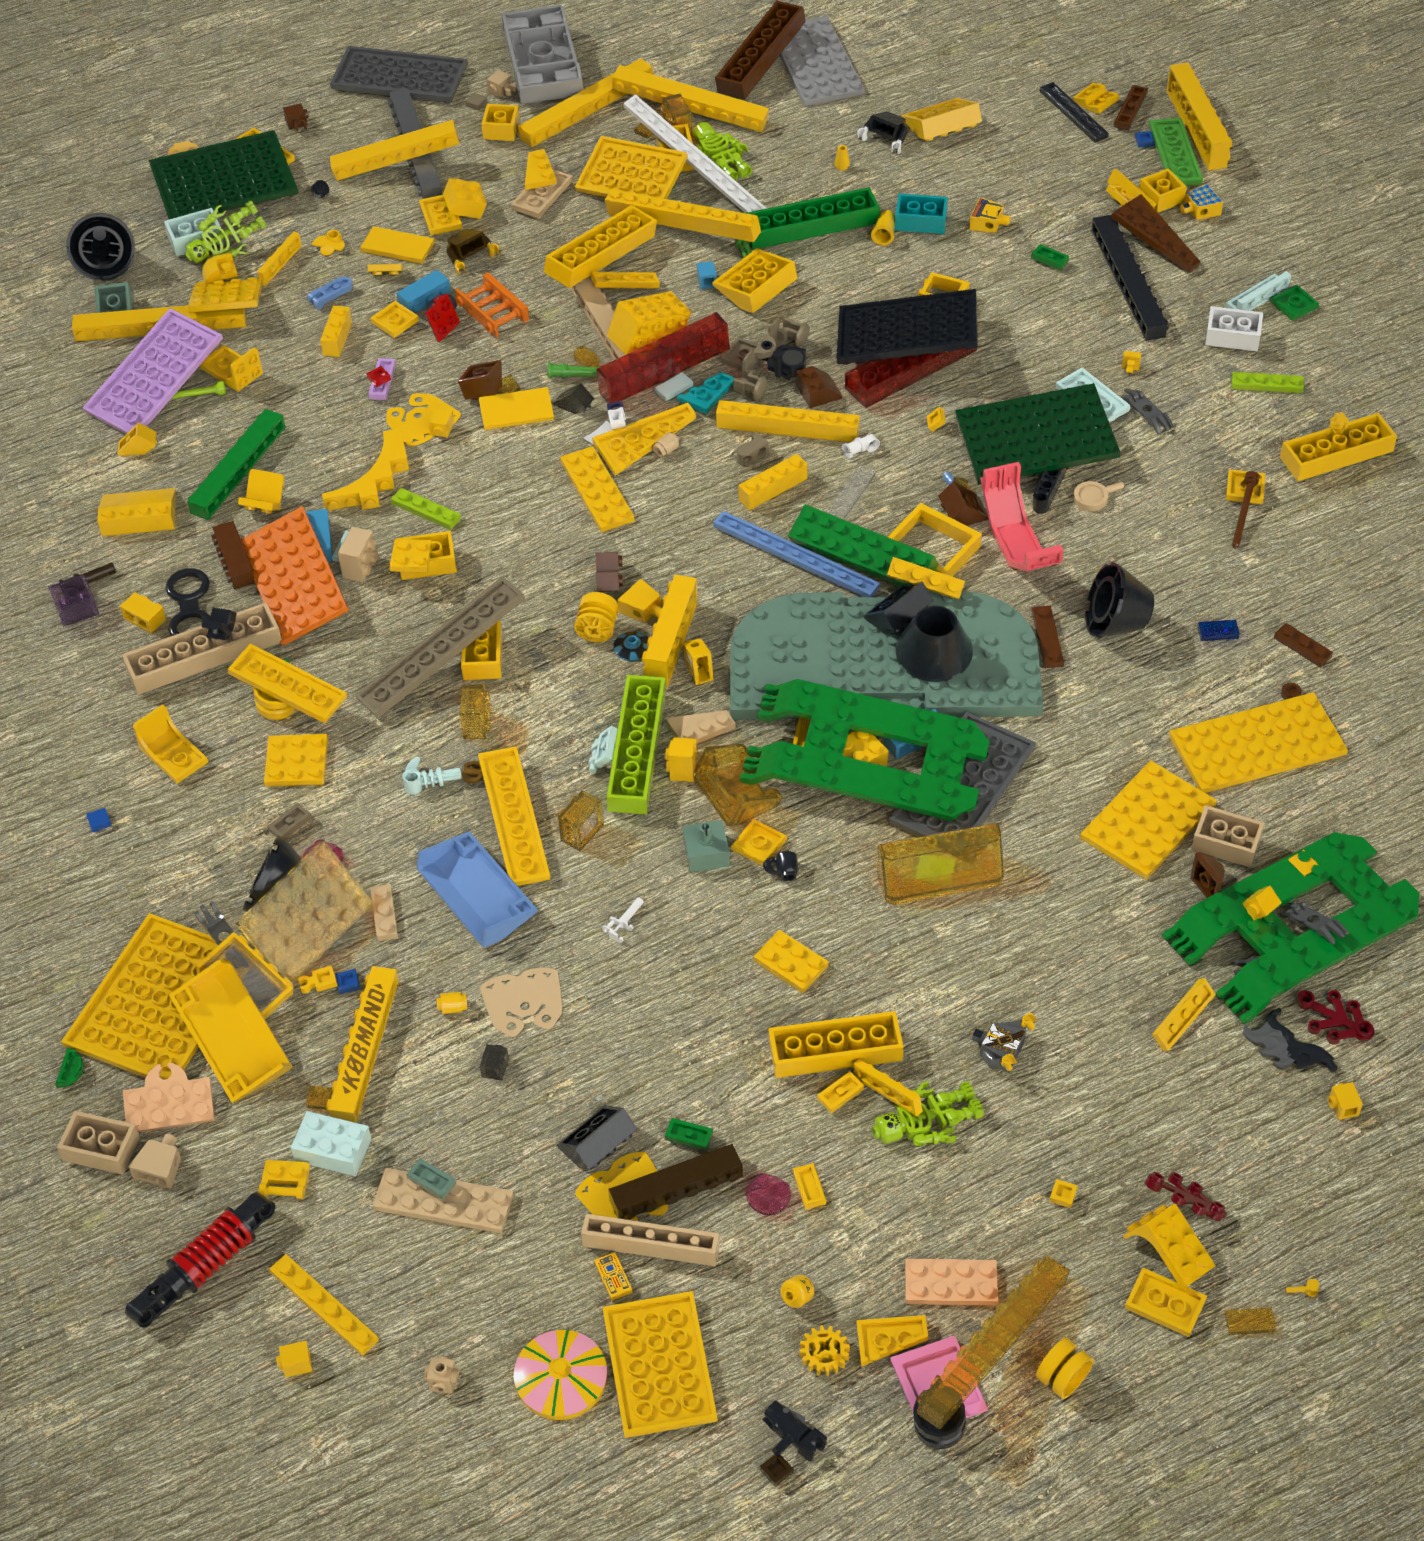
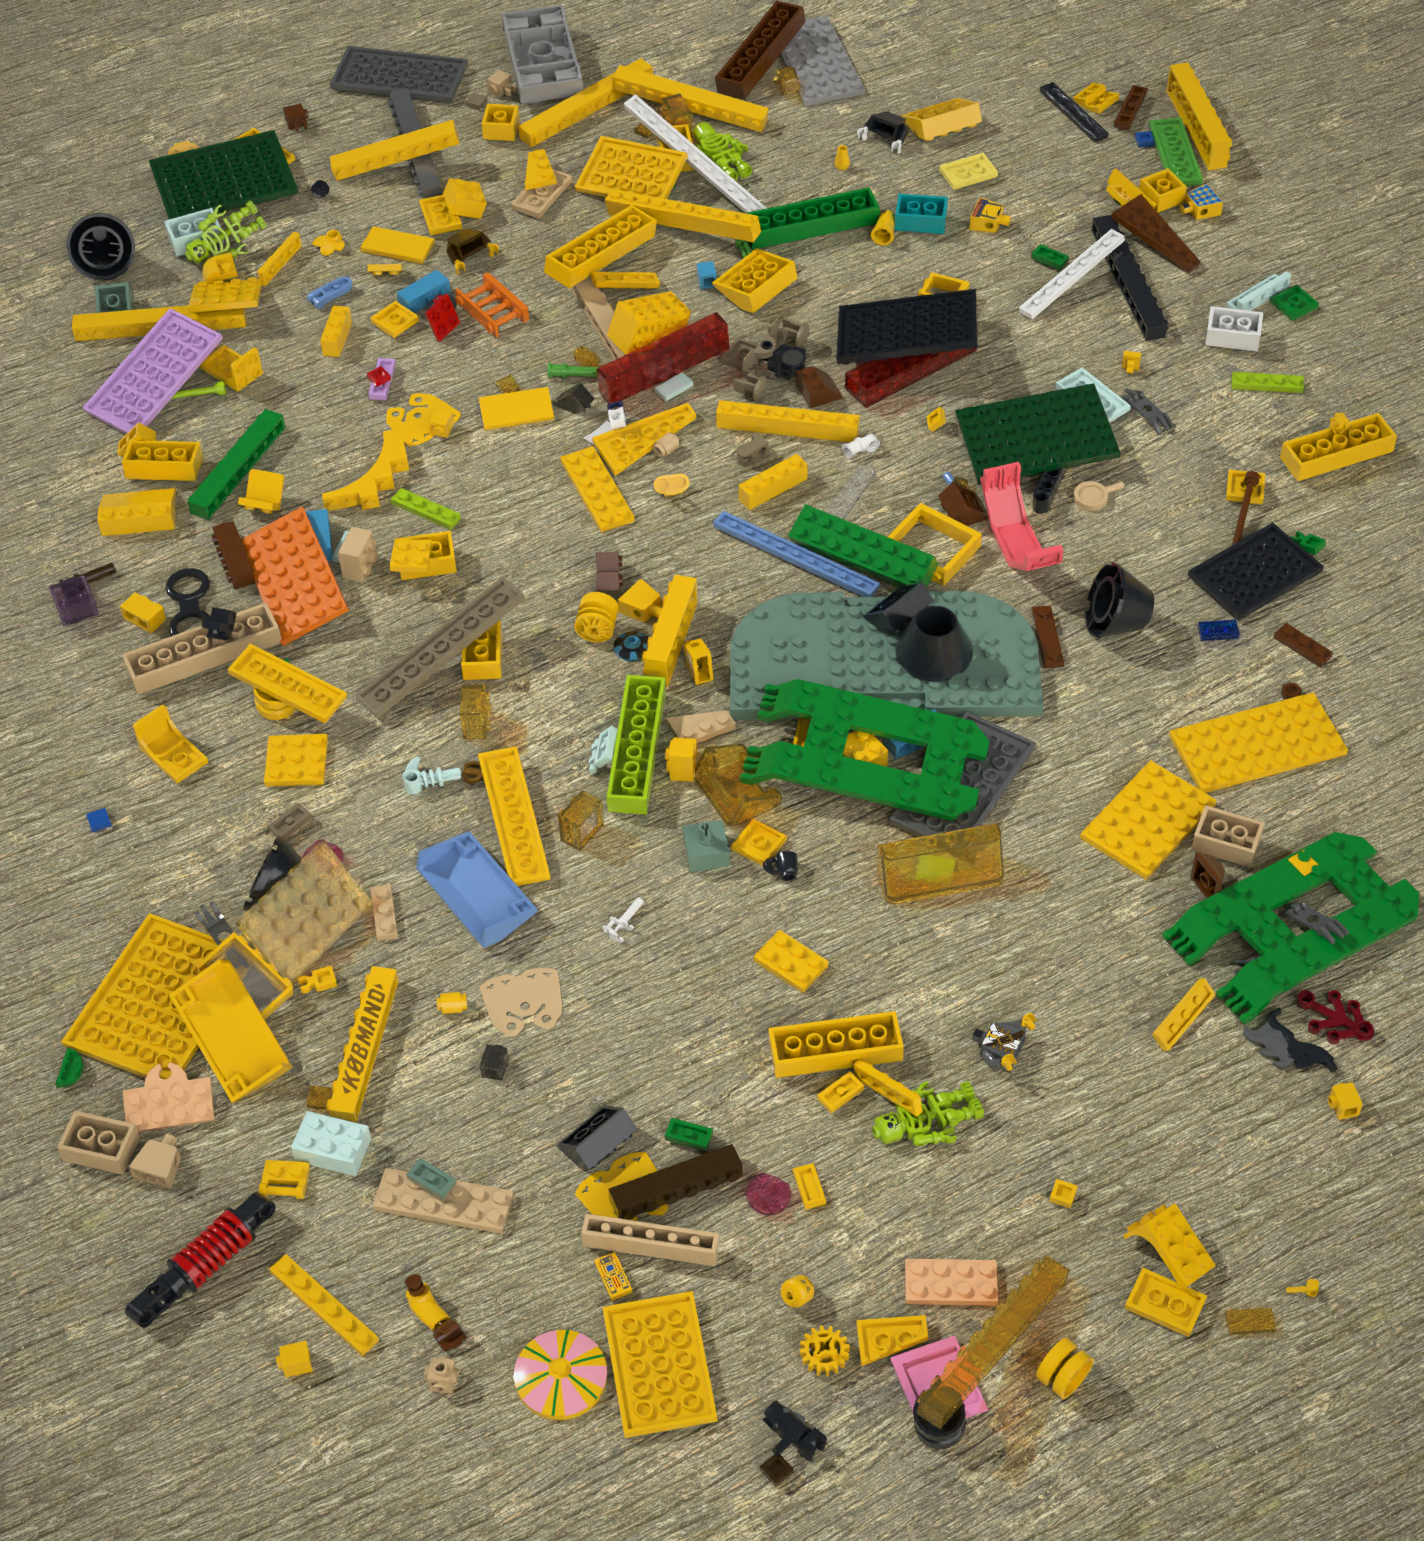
blue tile [335,969,360,994] -> none
reddish brown slope [458,360,502,400] -> none
teal wing [677,372,735,414] -> none
yellow plate [887,557,965,600] -> none
dark red plant [1144,1172,1227,1221] -> none
yellow brick [1242,886,1282,920] -> none
none -> yellow brick [122,440,203,481]
none -> piece [405,1274,467,1352]
none -> yellow bracket [653,473,690,497]
none -> clear yellow brick [773,66,801,95]
none -> light yellow plate [939,153,998,190]
none -> white plate [1019,229,1125,319]
none -> black plate [1188,522,1324,621]
none -> green plate [1291,531,1326,555]

